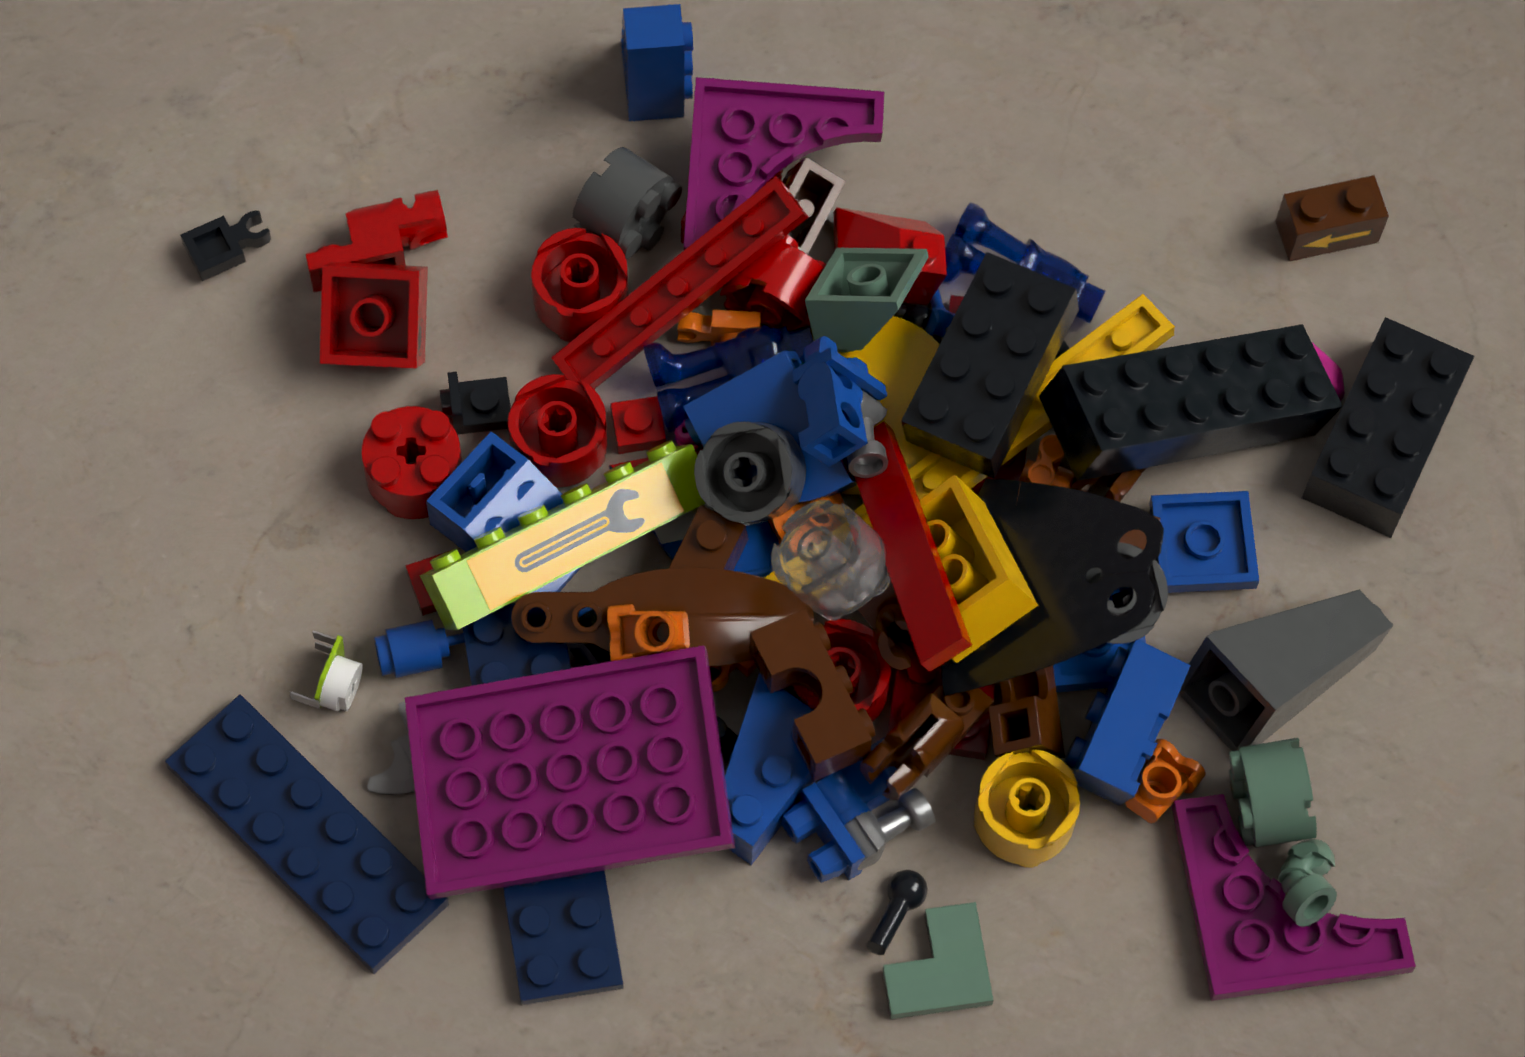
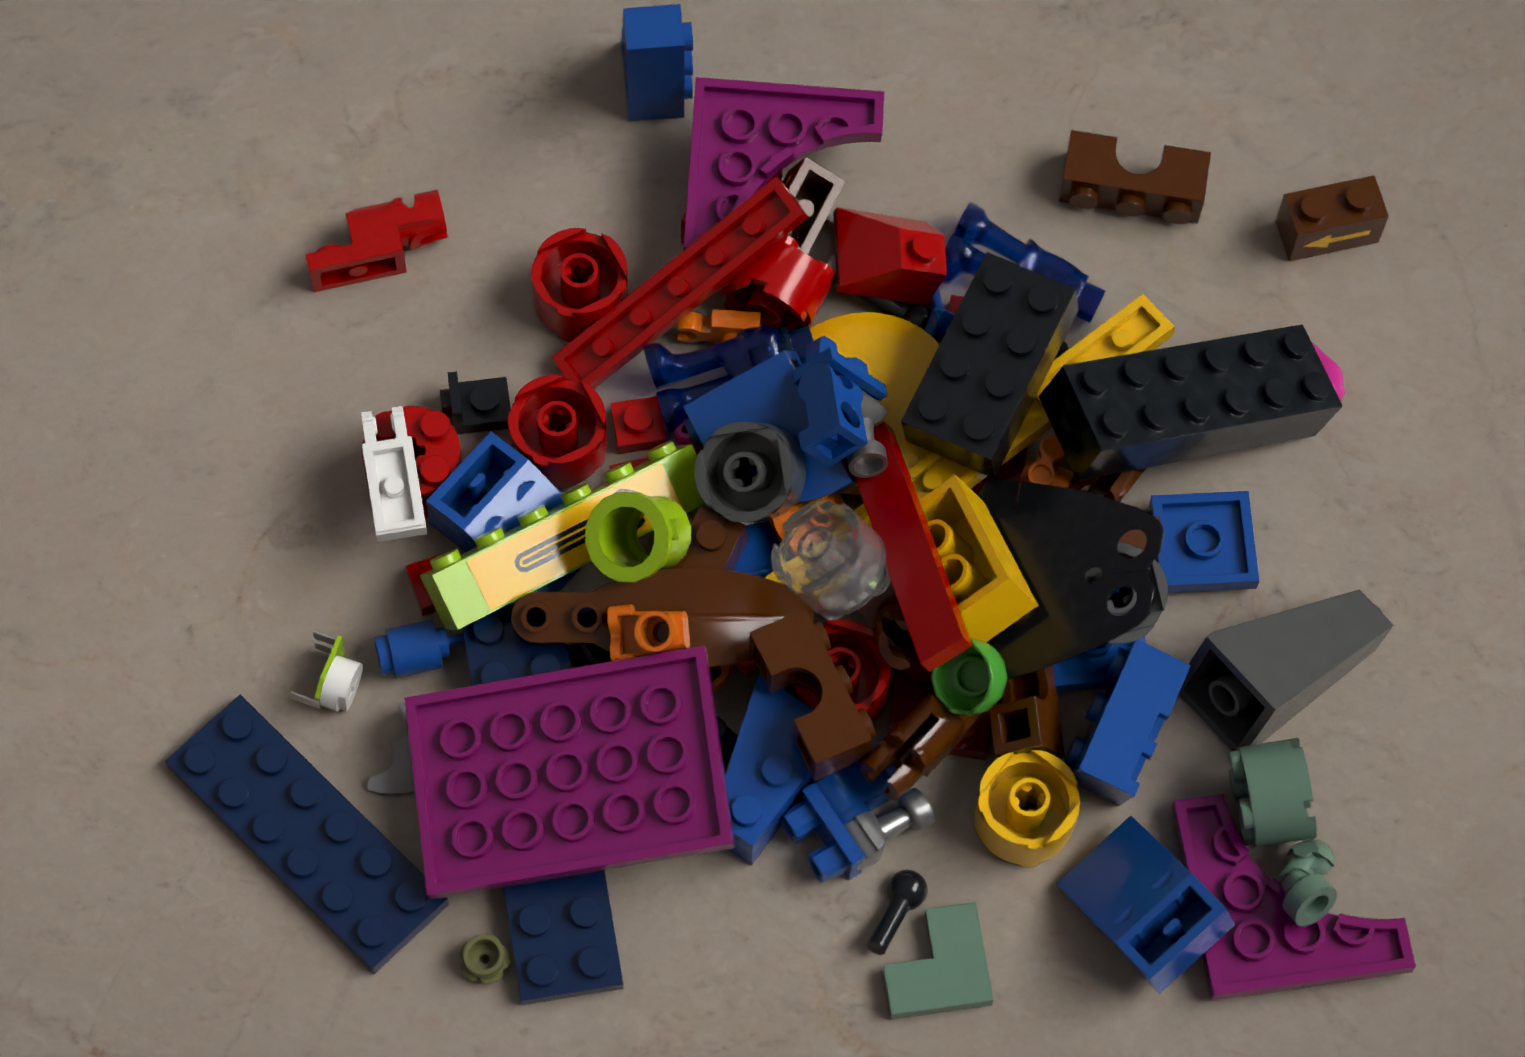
black plate [180,211,271,281] -> none
red brick [320,262,428,369] -> none
dark grey brick [573,147,683,259] -> none
sand green slope [805,248,928,352] -> none
orange plate [1125,739,1206,823] -> none
black brick [1302,317,1474,538] -> none
none -> white hinge [361,406,427,542]
none -> olive plate [460,934,511,984]
none -> lime piece [585,491,691,582]
none -> bright green hair [931,638,1008,716]
none -> blue slope [1056,815,1235,994]
none -> reddish brown arch [1059,130,1211,224]

